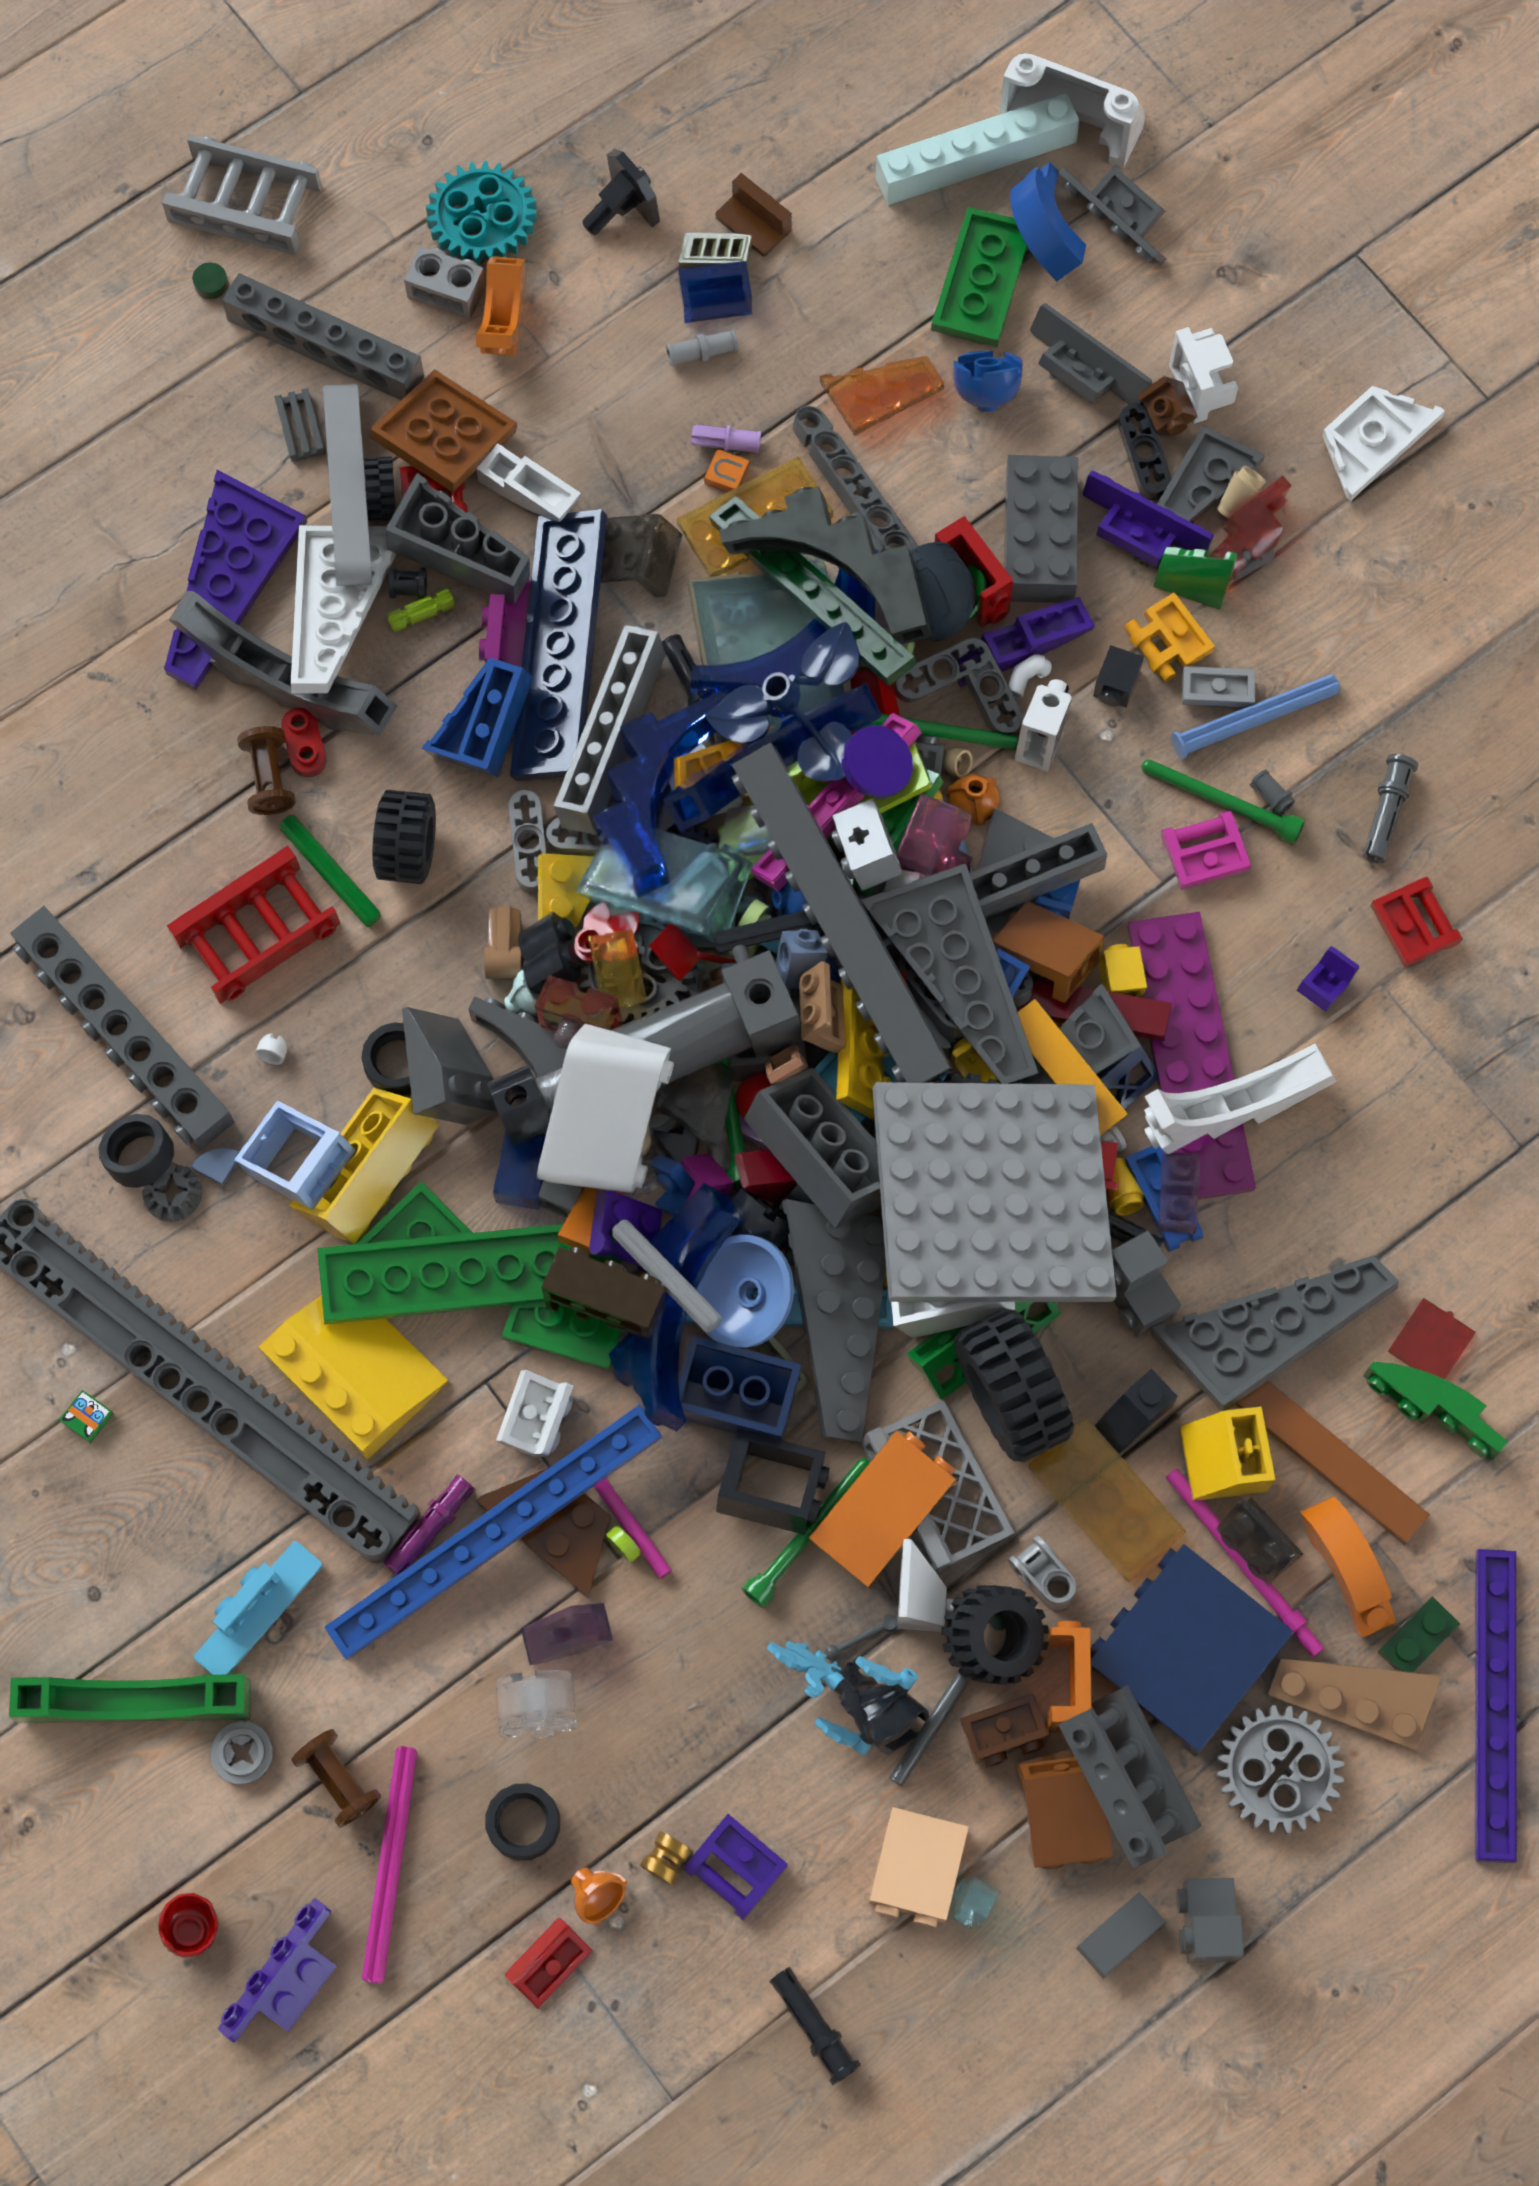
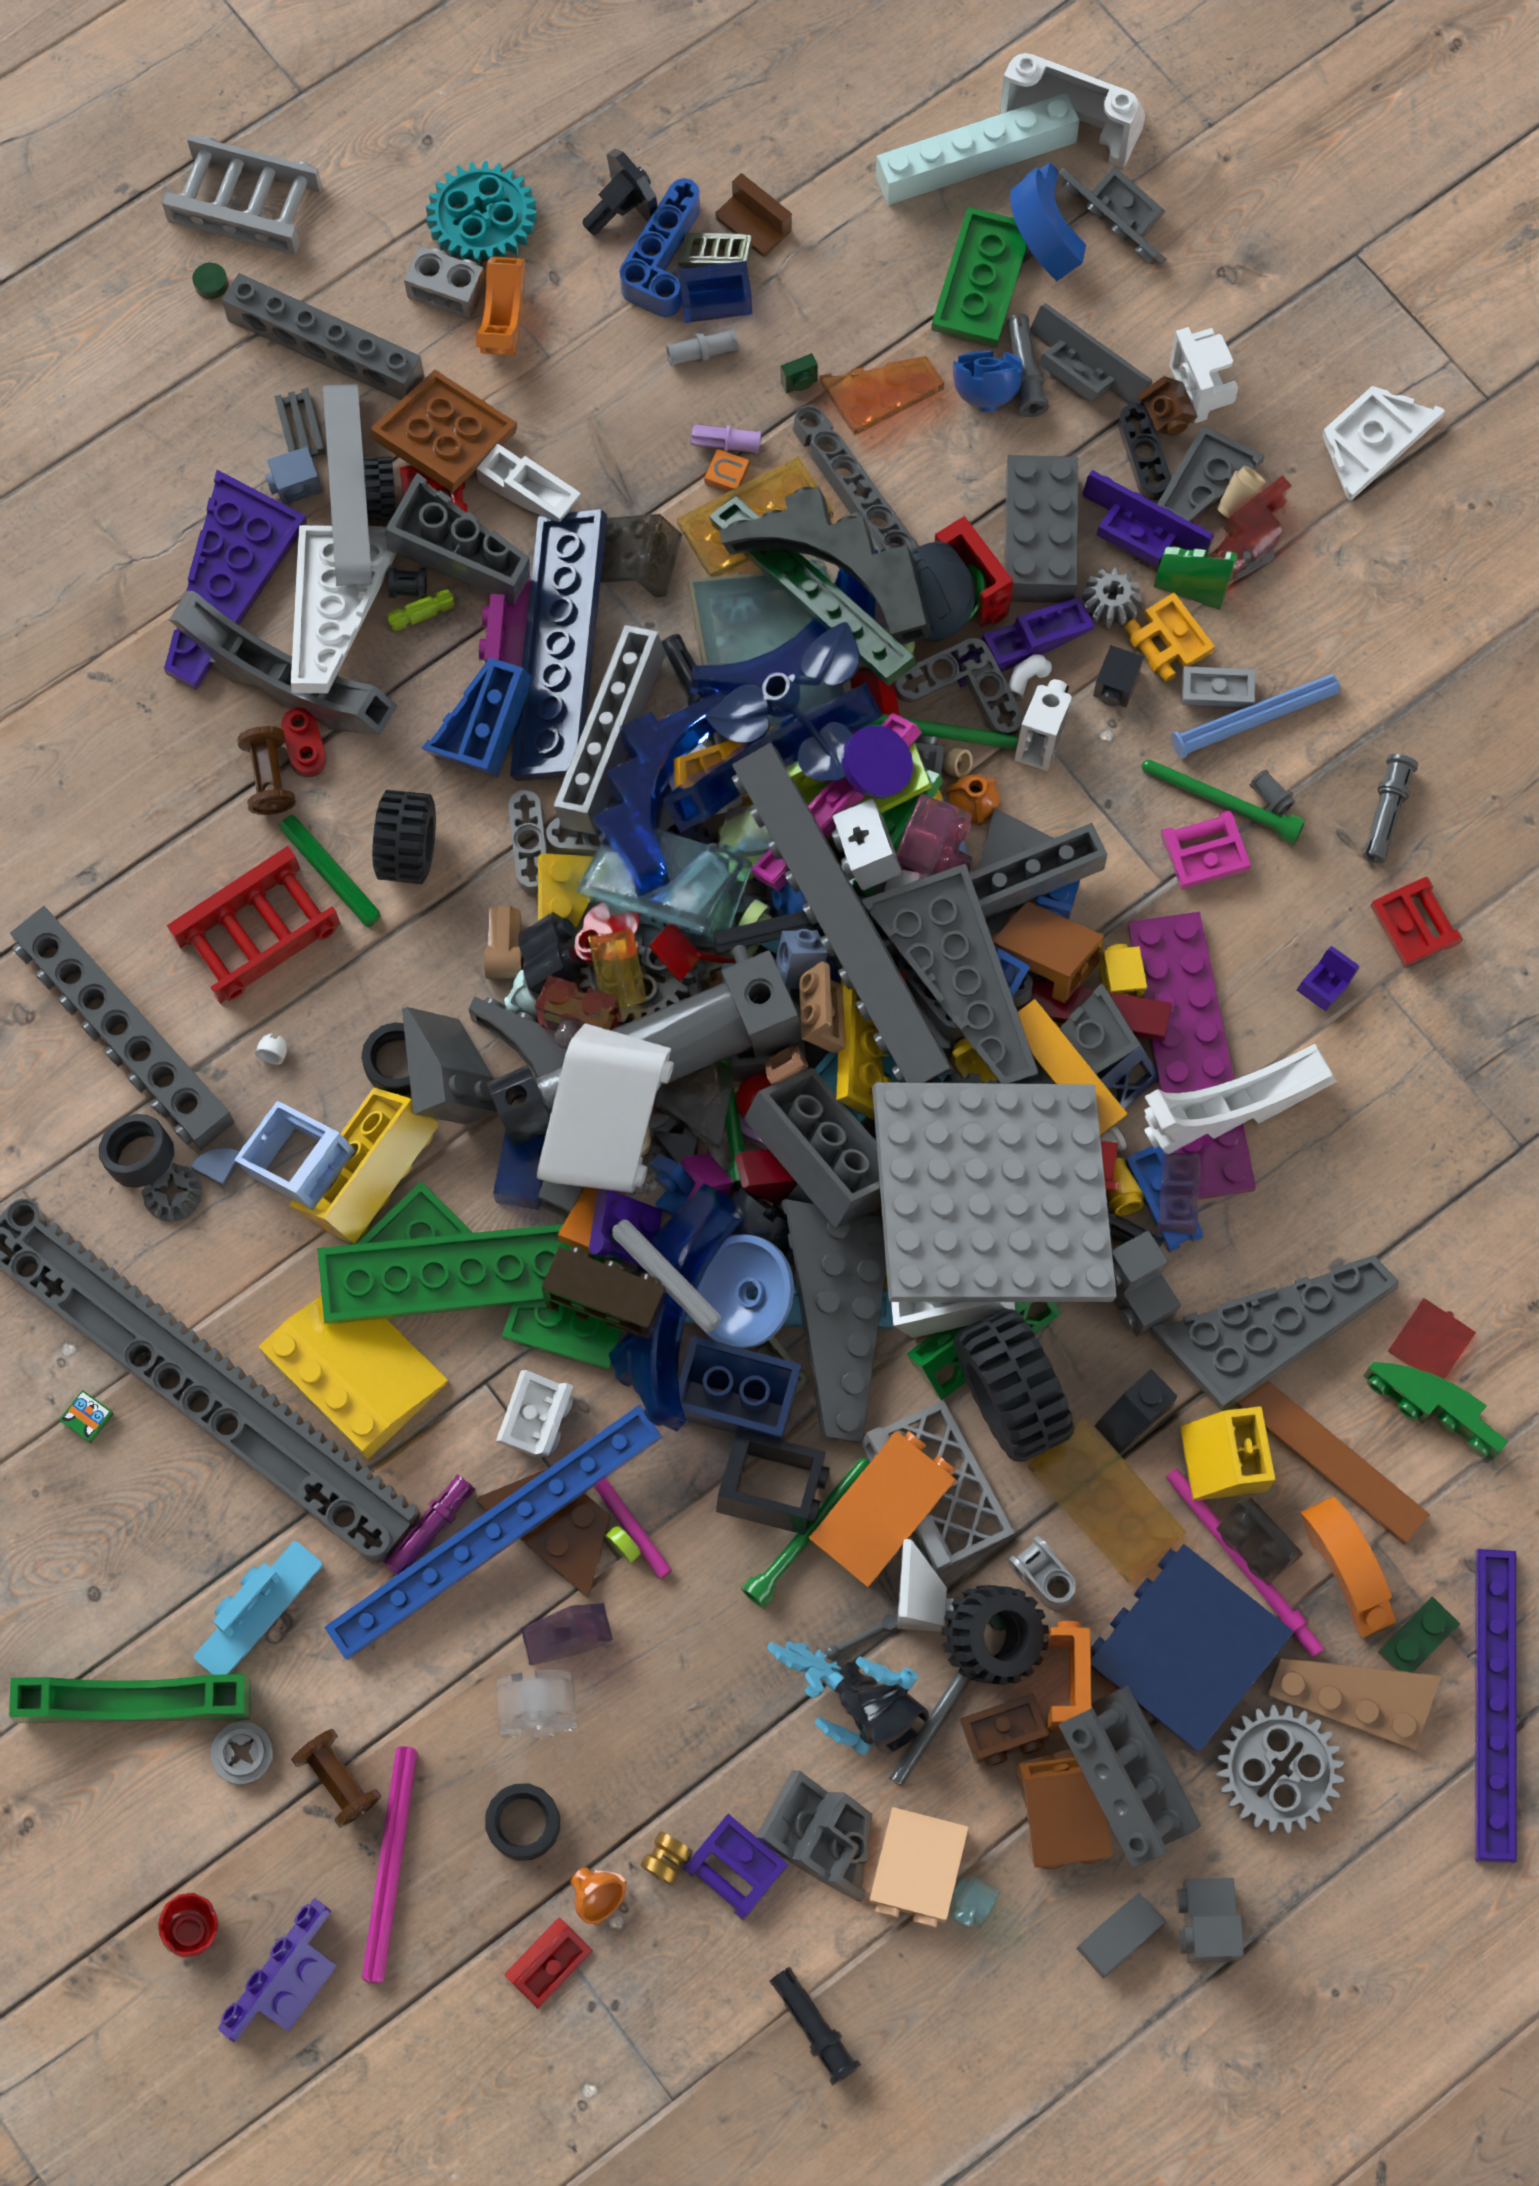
none -> sand blue brick [265,447,322,505]
none -> blue beam [619,178,700,317]
none -> dark grey slope [755,1770,872,1901]
none -> dark green plate [780,353,818,394]
none -> dark grey pin [1007,314,1049,417]
none -> light grey gear [1082,566,1143,629]

